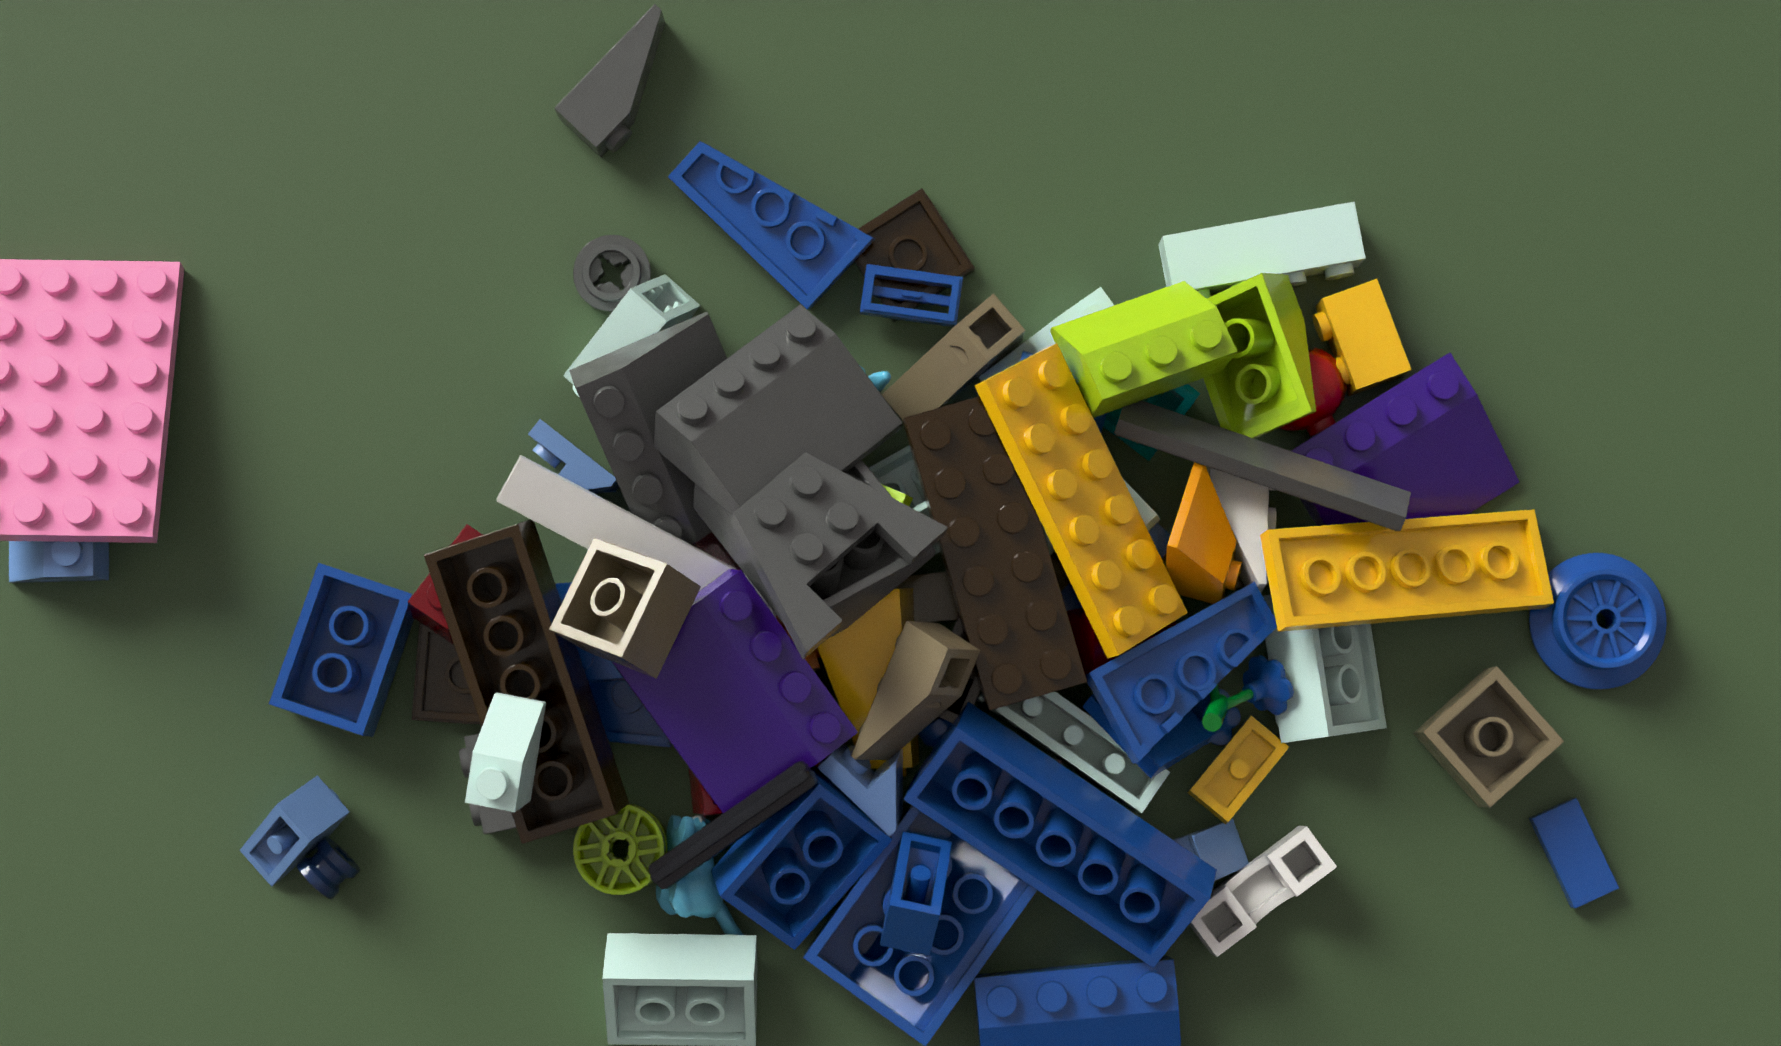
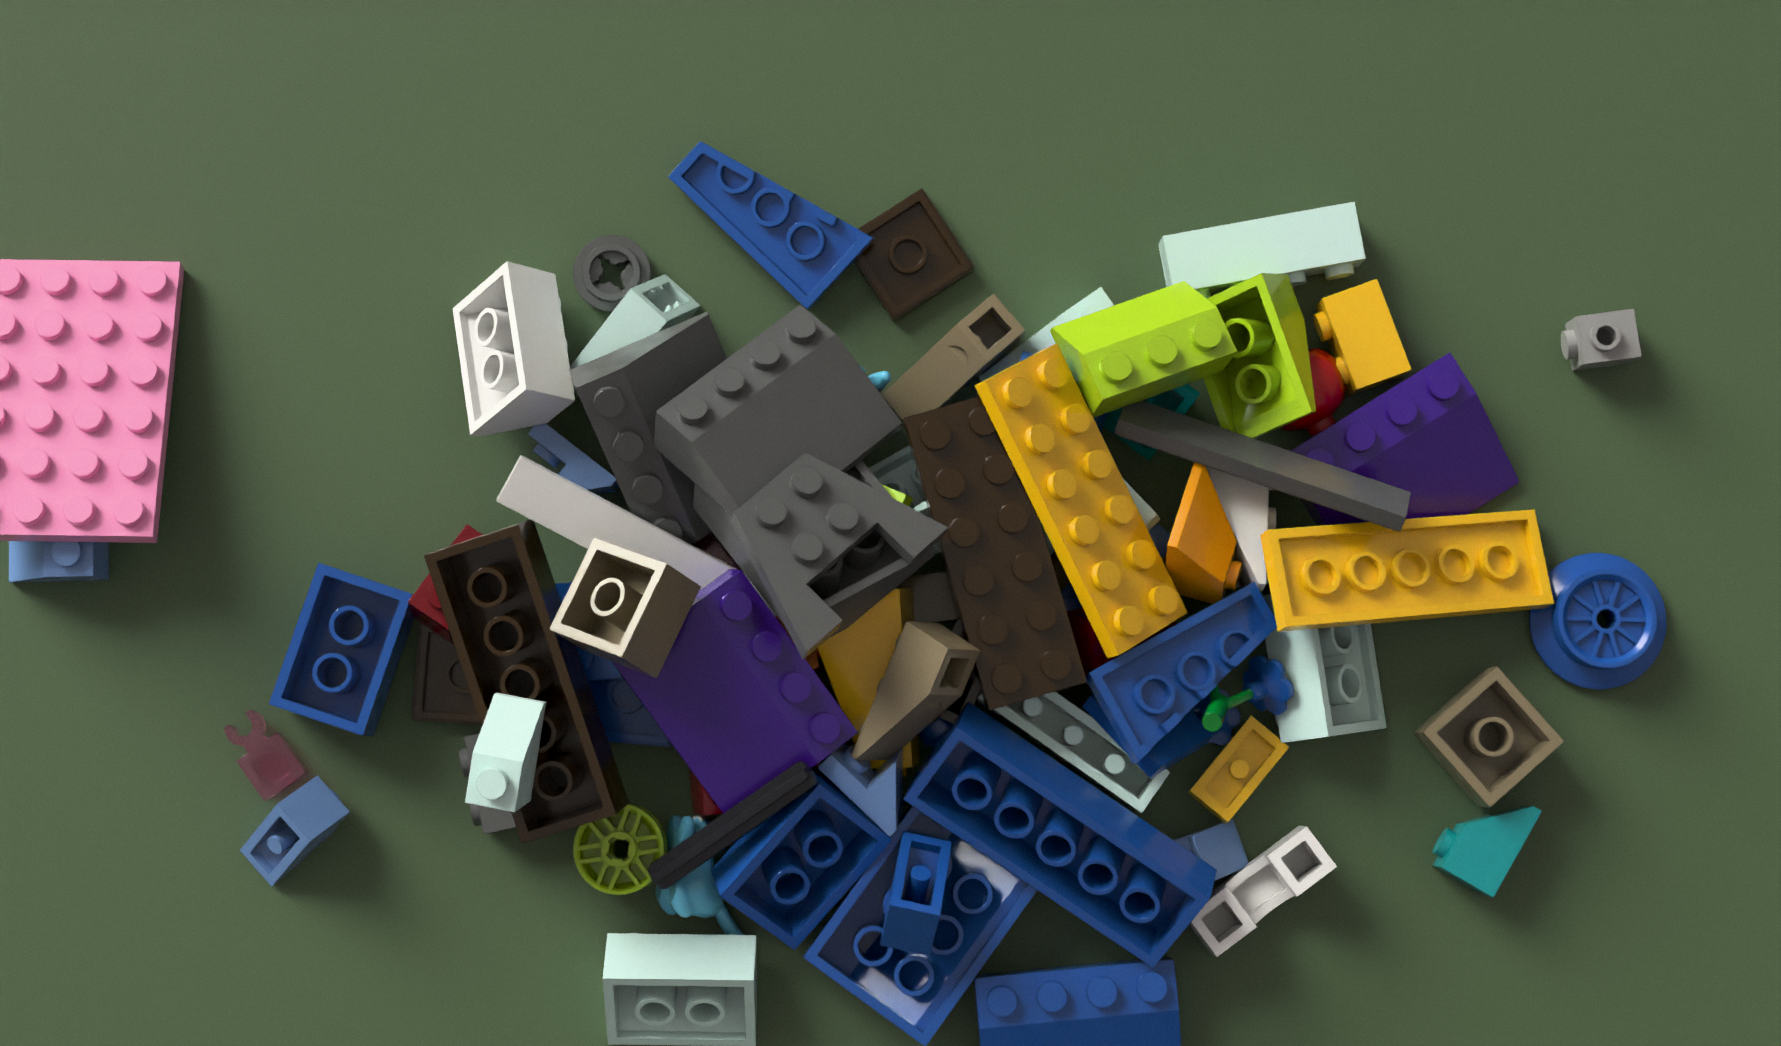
dark blue wheel [297,836,360,900] -> none
dark grey slope [554,4,665,157] -> none
blue tile [860,264,963,327] -> none
blue tile [1529,798,1619,909] -> none
none -> clear pink plate [224,710,309,801]
none -> white slope [453,261,575,437]
none -> teal slope [1432,806,1542,898]
none -> light grey brick [1561,309,1642,371]

